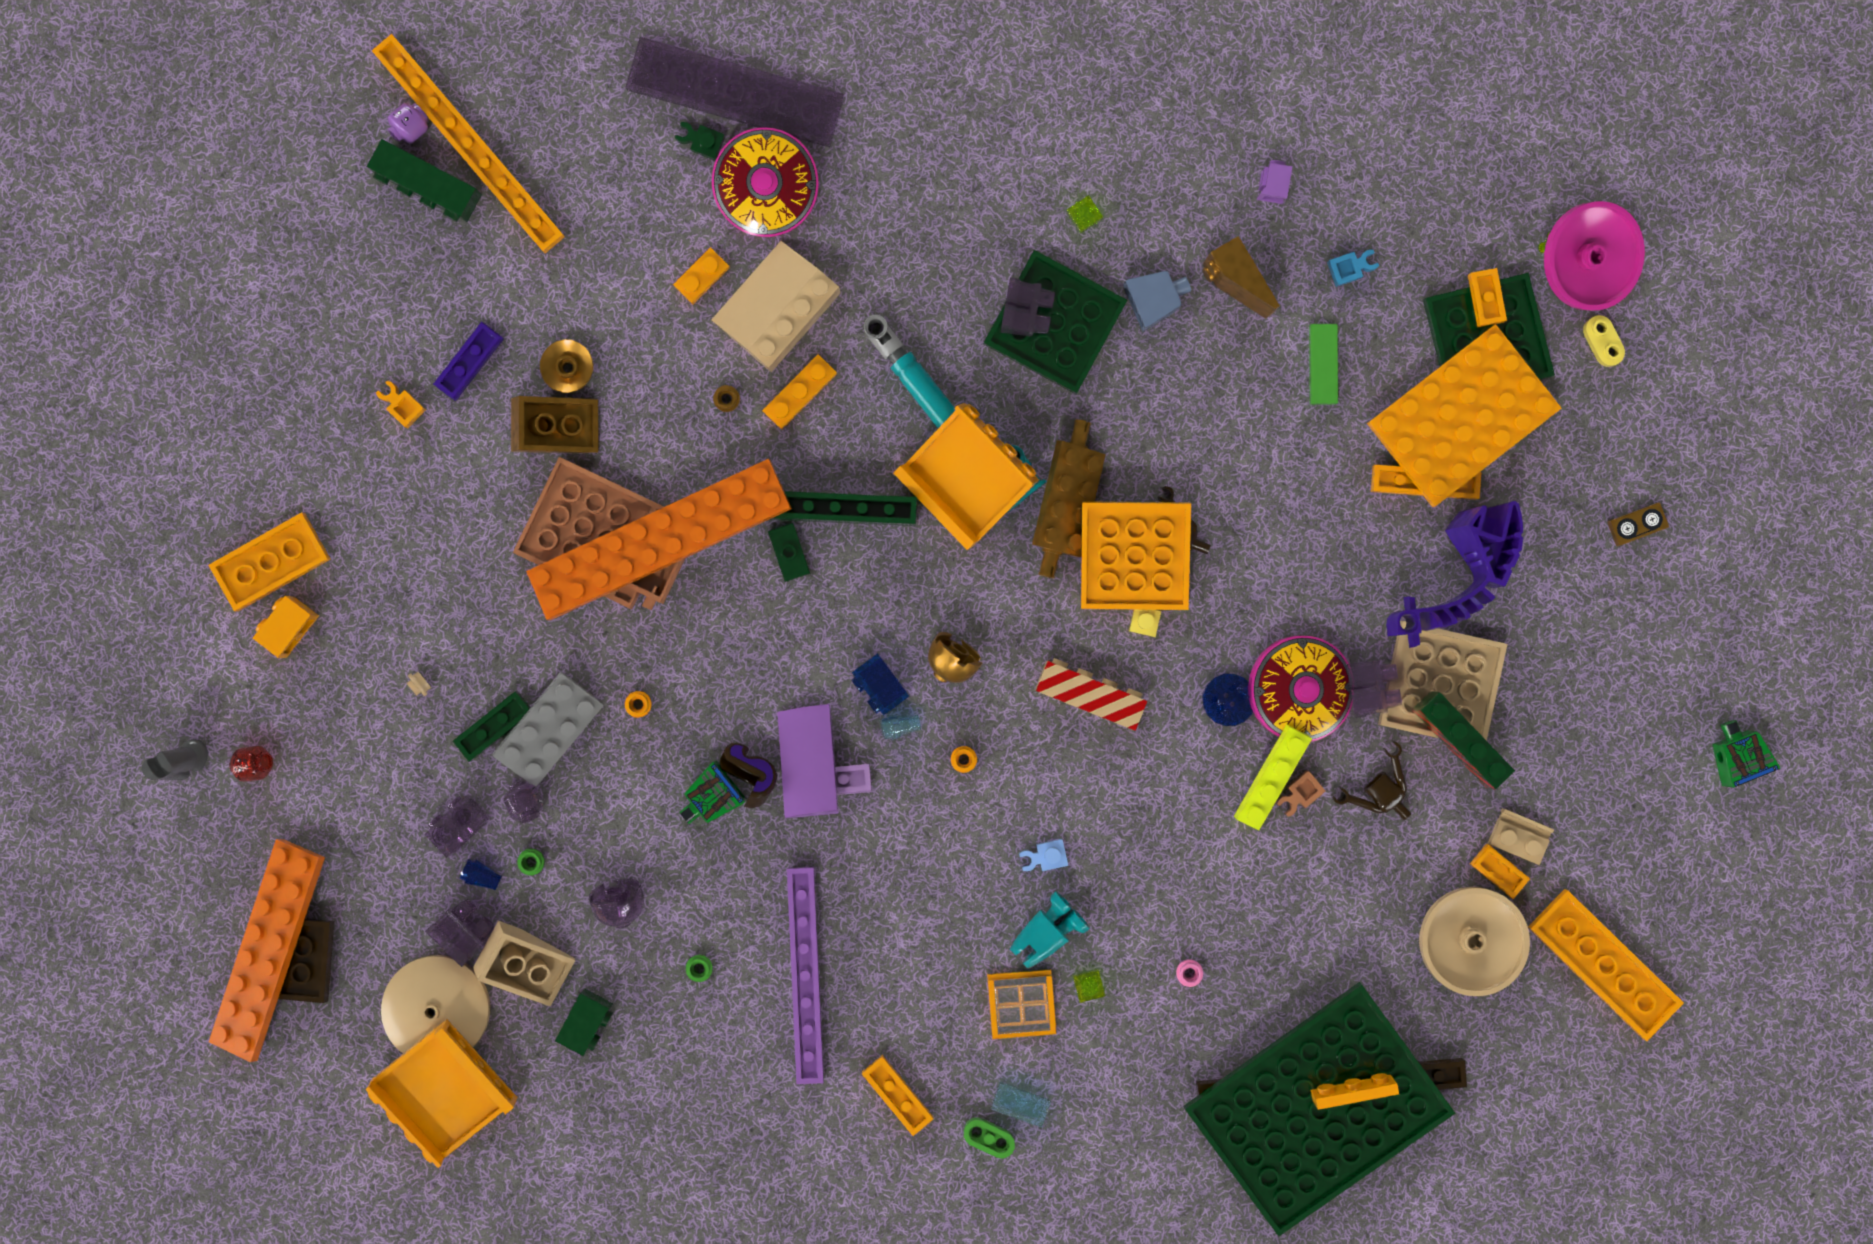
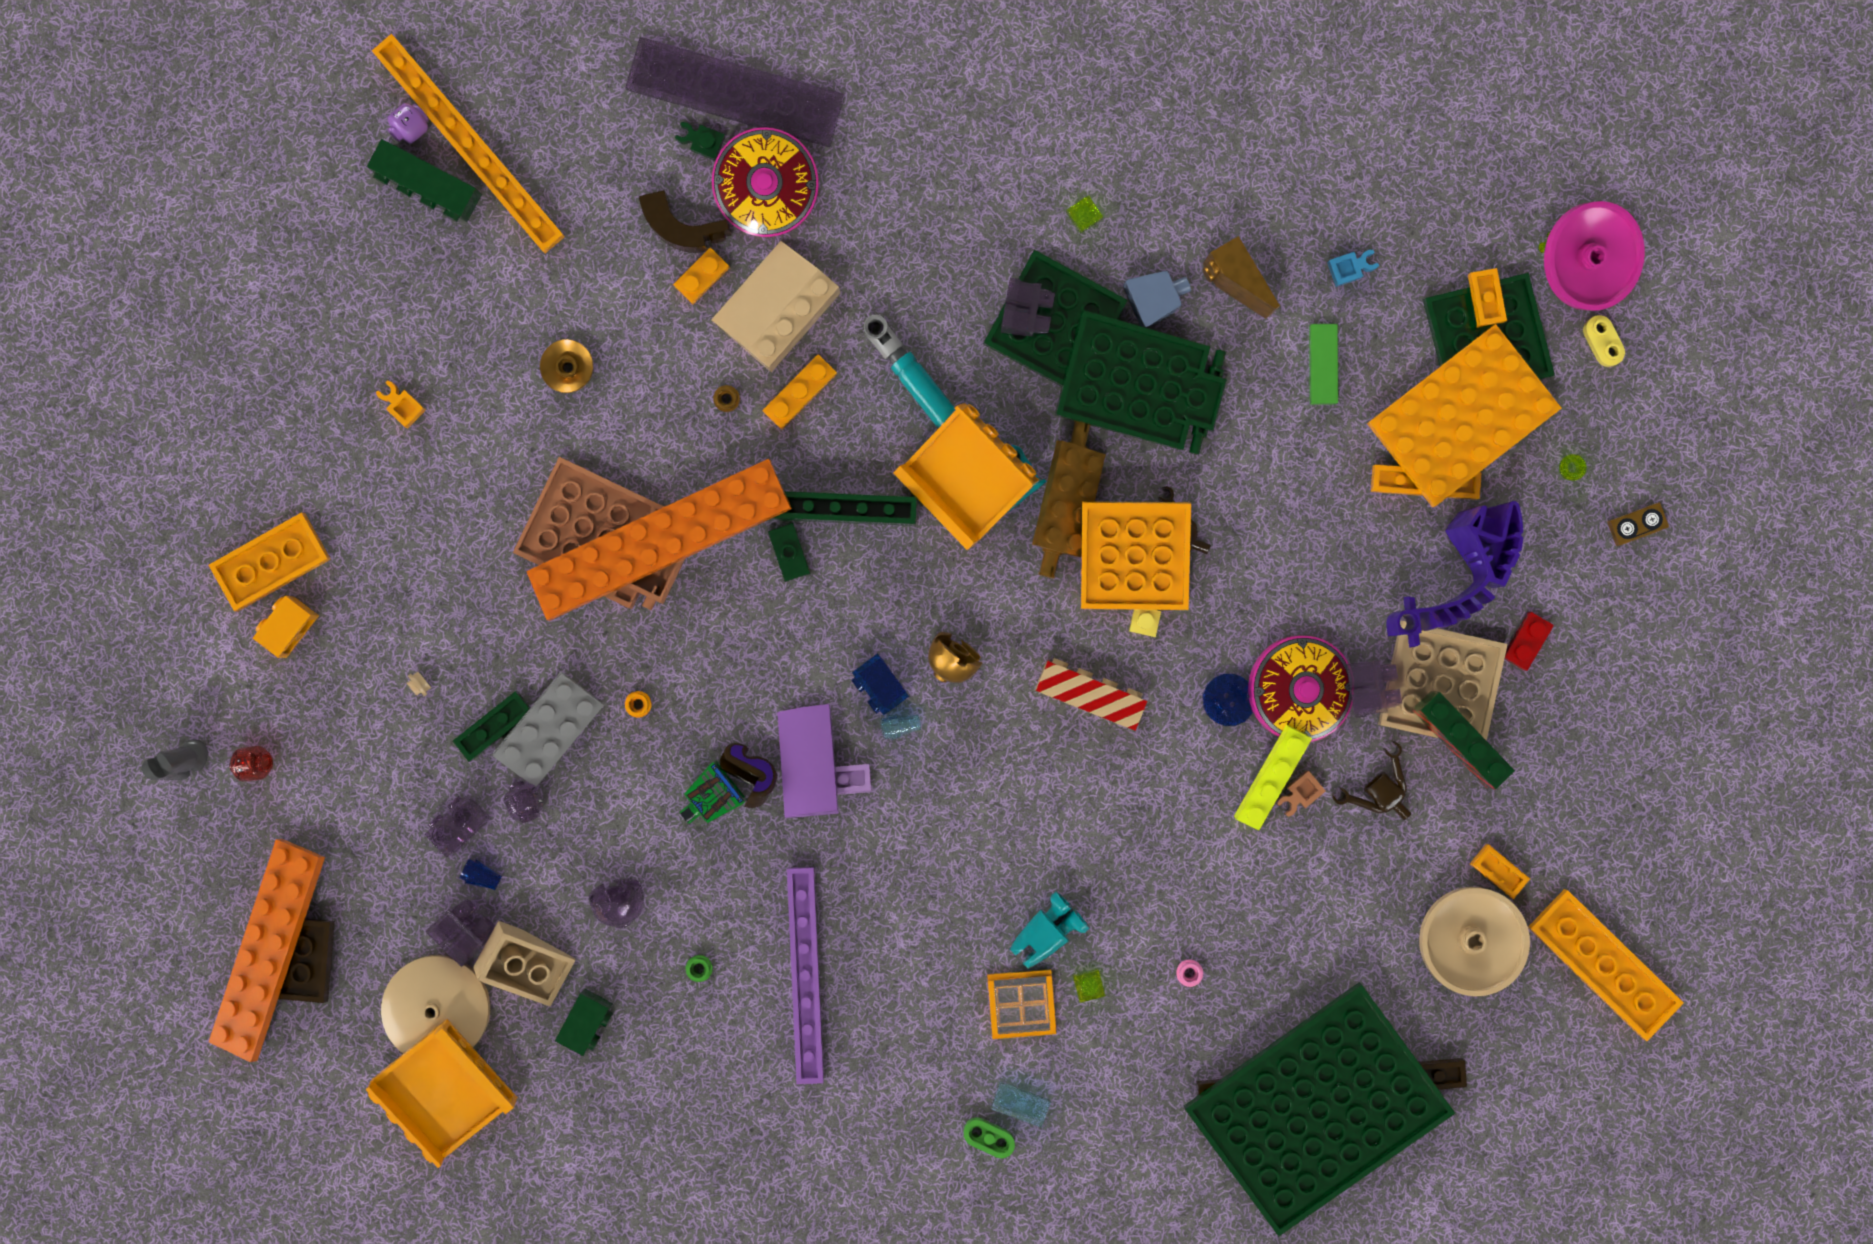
dark purple tile [433,321,504,401] -> none
pearl gold slope [511,396,598,453] -> none
bright green plate [517,848,545,875] -> none
light orange plate [862,1055,934,1136] -> none
light orange plate [951,746,977,773] -> none
light blue plate [1019,839,1068,871] -> none
medium lavender window [1256,160,1293,204] -> none
light orange plate [1311,1073,1399,1110] -> none
tan plate [1488,808,1554,865] -> none
torso [1712,720,1781,788] -> none
none -> dark brown arch [639,190,731,253]
none -> dark green plate [1055,310,1227,455]
none -> red plate [1504,612,1554,671]
none -> clear neon green plate [1559,454,1587,481]

